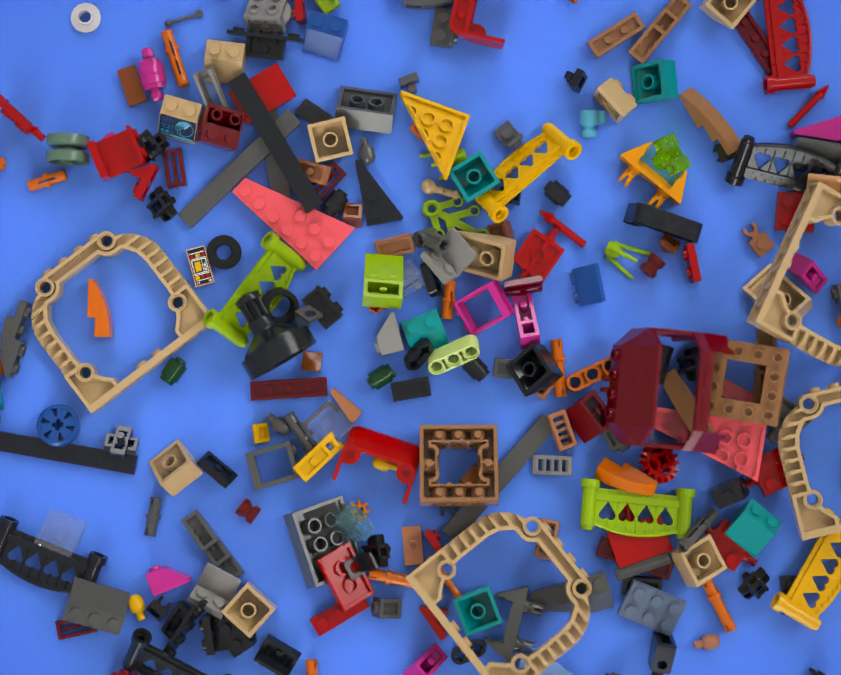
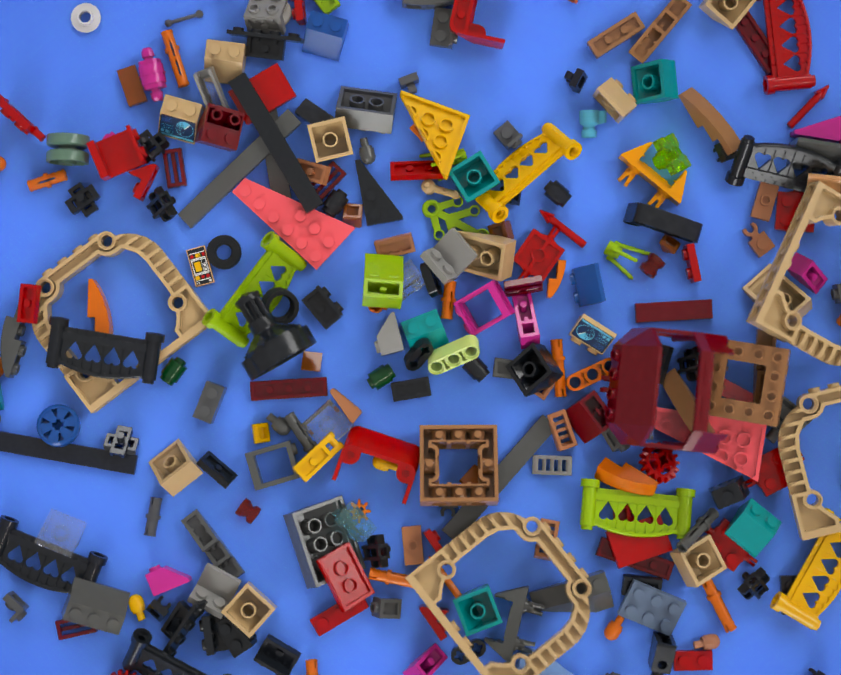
dark grey bracket [294,305,323,328] -> none
black bracket [343,552,379,580] -> none
dark grey piece [413,227,450,254] -> none
dark grey axle [615,553,671,581] -> none
none -> dark grey bracket [3,591,29,623]
none -> red plate [17,283,41,324]
none -> black piece [45,316,165,384]
none -> black piece [65,182,101,218]
none -> dark grey brick [192,381,227,424]
none -> red plate [390,160,448,181]
none -> orange slope [546,260,566,299]
none -> slope [568,314,617,356]
none -> orange cylinder [604,615,625,641]
none -> dark red tile [634,299,713,323]
none -> red plate [673,650,713,671]
none -> nougat plate [750,182,779,222]

